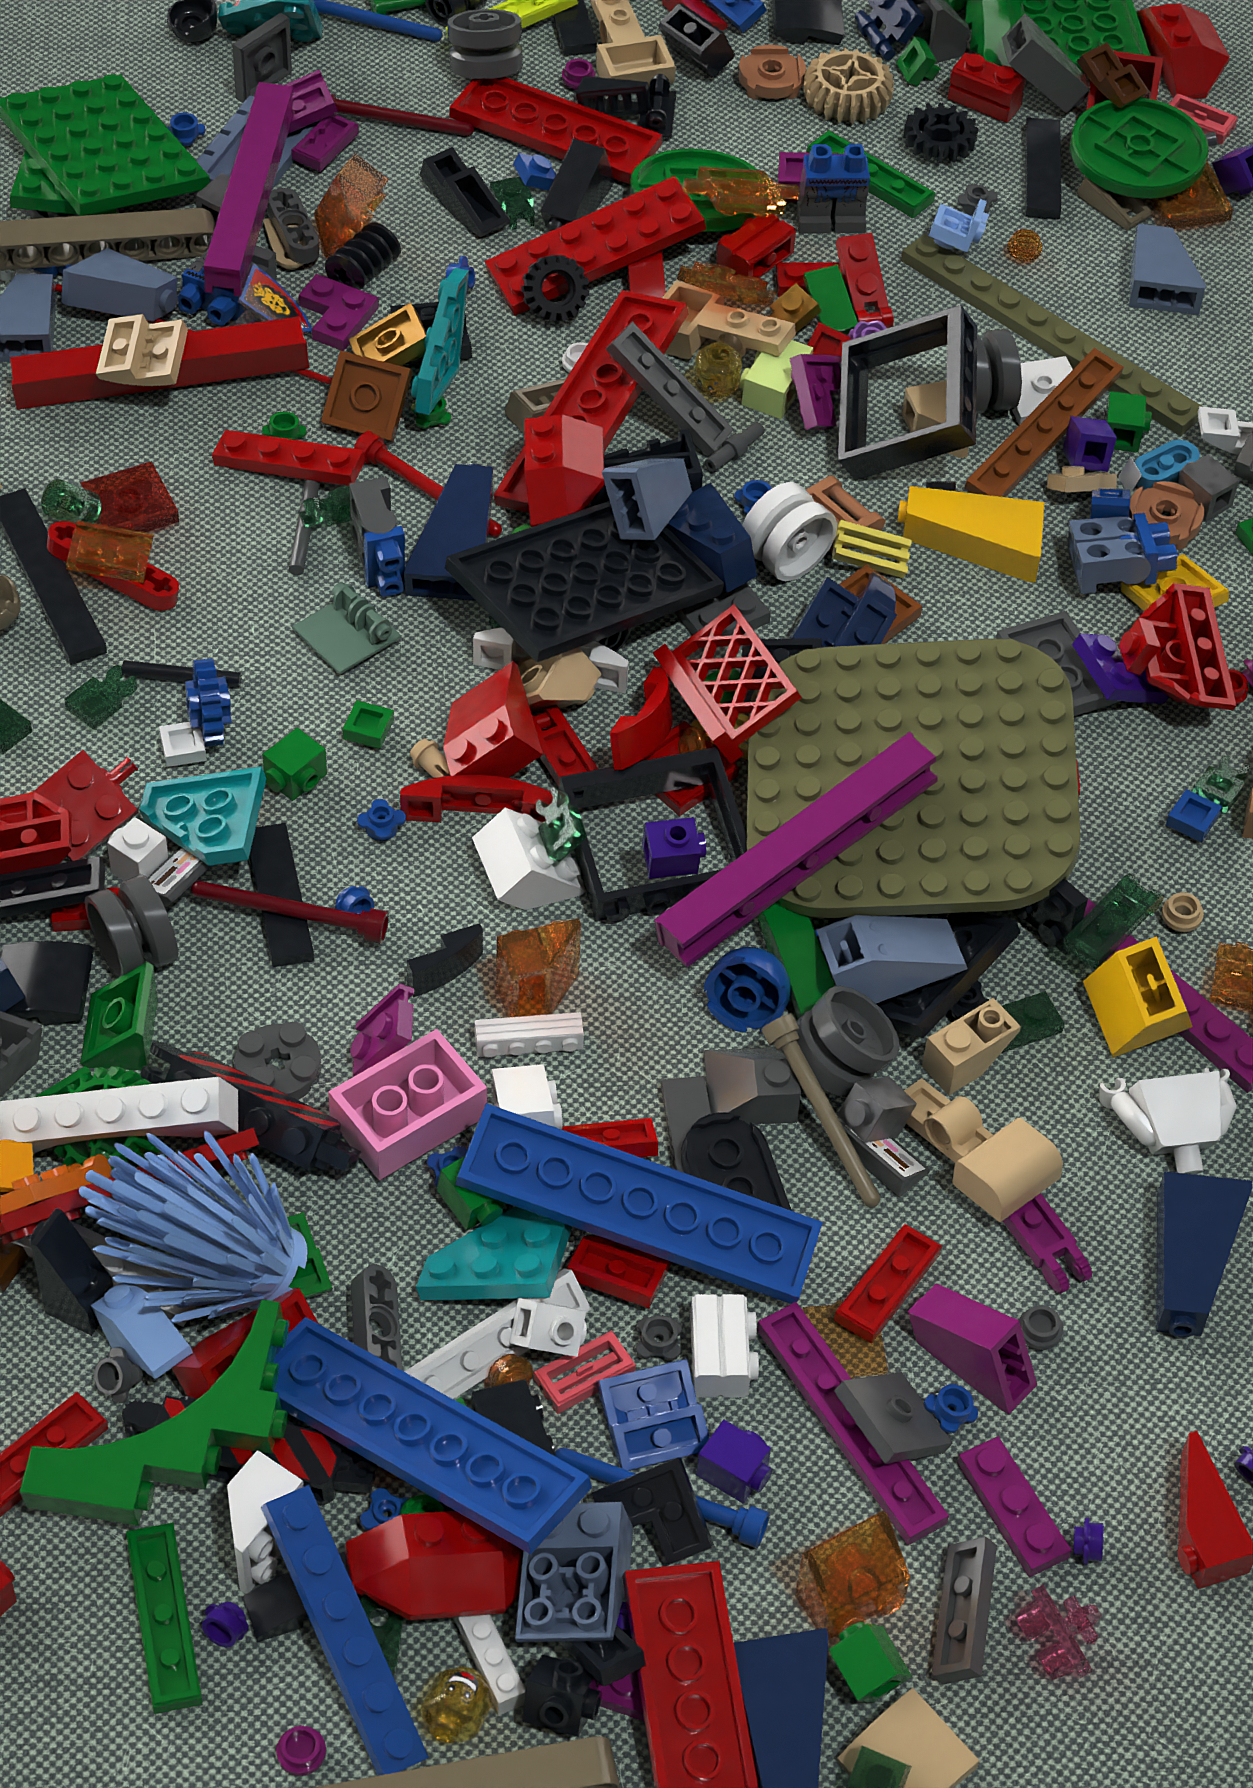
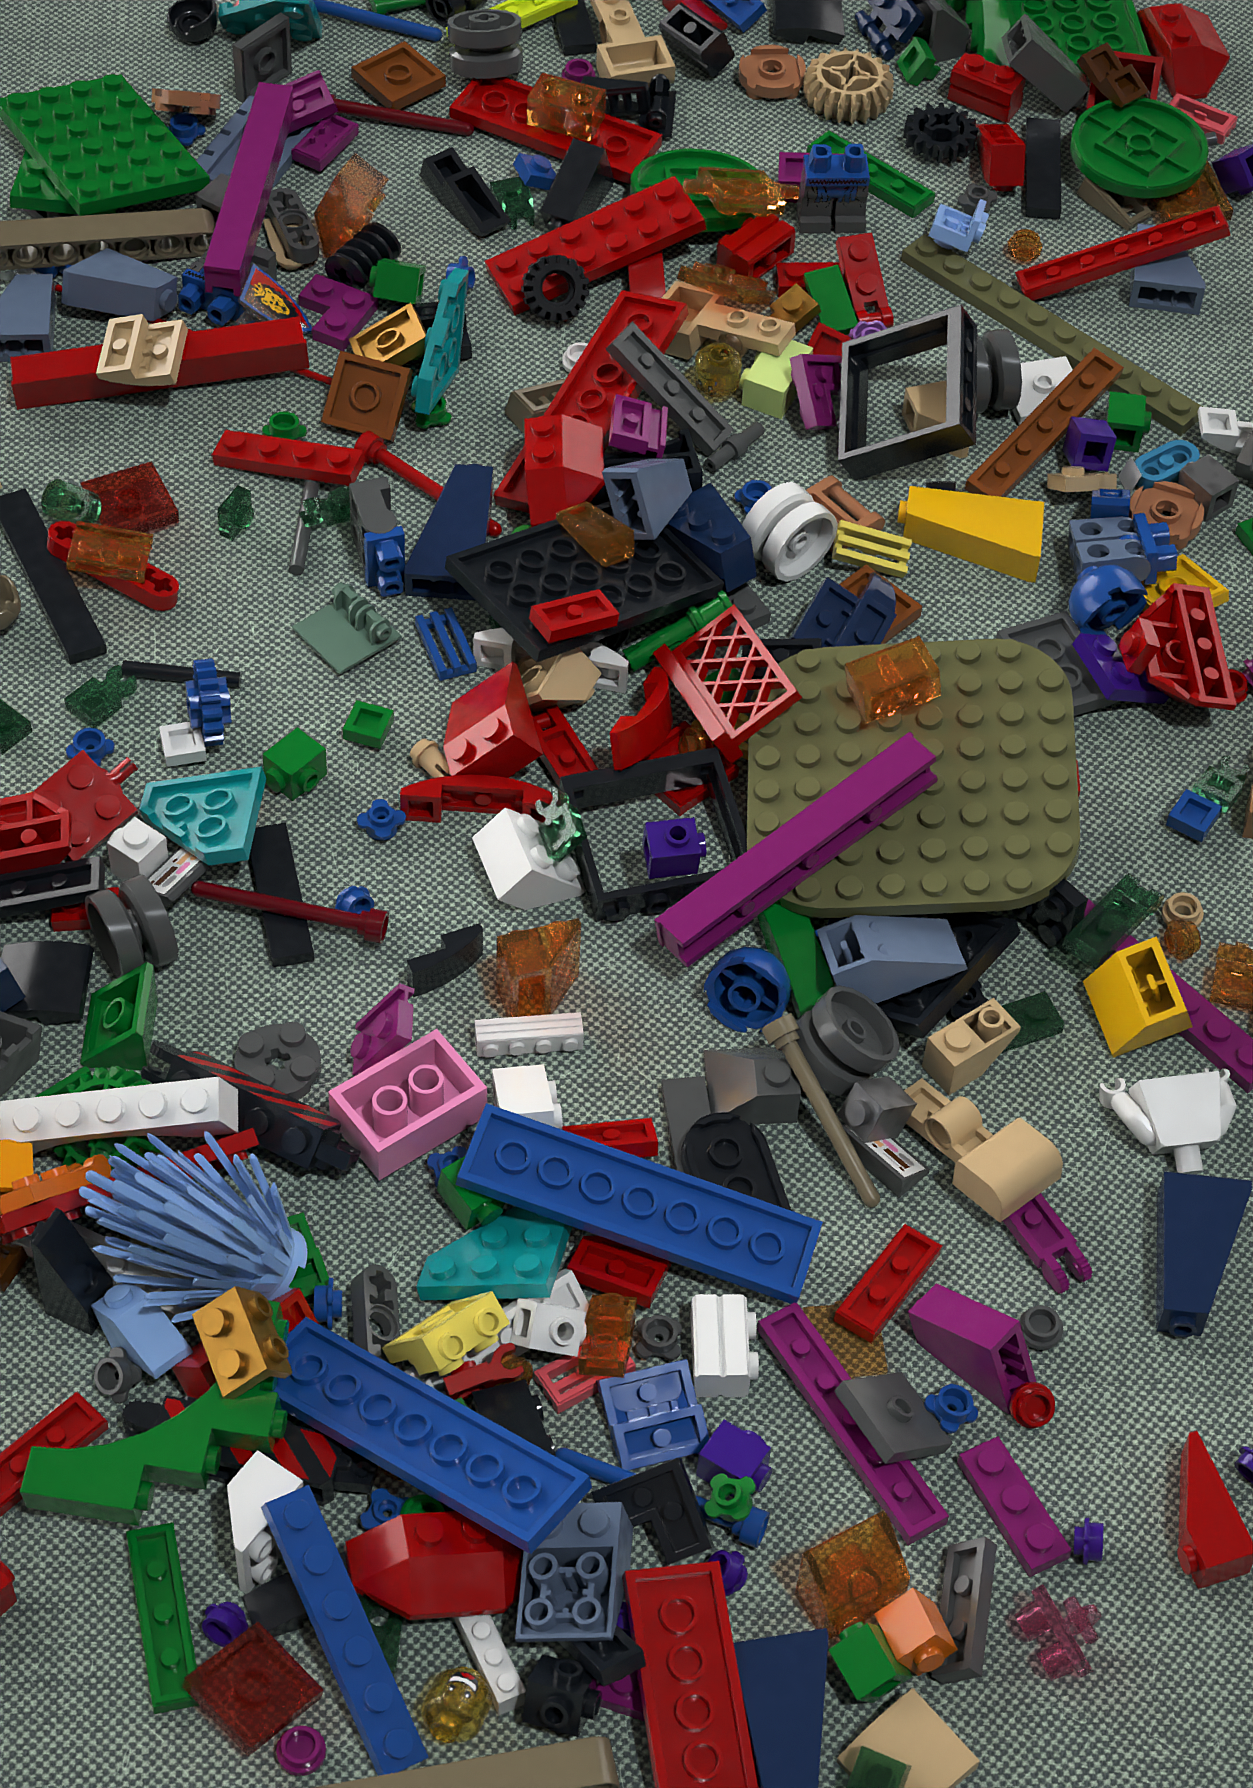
none -> blue plate [66,728,115,766]
none -> nougat plate [151,88,221,115]
none -> clear red plate [183,1622,324,1757]
none -> pearl gold bracket [192,1286,292,1399]
none -> clear green plate [217,485,254,541]
none -> blue plate [314,1277,342,1330]
none -> dark orange plate [351,41,446,110]
none -> green brick [369,258,426,304]
none -> light yellow plate [382,1291,510,1376]
none -> blue tile [415,607,477,681]
none -> red plate [443,1343,524,1400]
none -> clear orange brick [527,72,606,142]
none -> red plate [529,589,620,643]
none -> clear orange slope [556,501,634,567]
none -> clear orange slope [578,1293,637,1377]
none -> magenta plate [609,394,668,459]
none -> green pin [622,590,737,672]
none -> green plate [704,1474,756,1522]
none -> dark purple plate [708,1550,748,1597]
none -> clear orange brick [845,636,941,724]
none -> orange brick [875,1588,958,1676]
none -> red slope [975,124,1026,191]
none -> red plate [1009,1382,1055,1428]
none -> red tile [1015,205,1231,301]
none -> blue cylinder [1068,565,1148,635]
none -> clear orange plate [1164,919,1201,960]

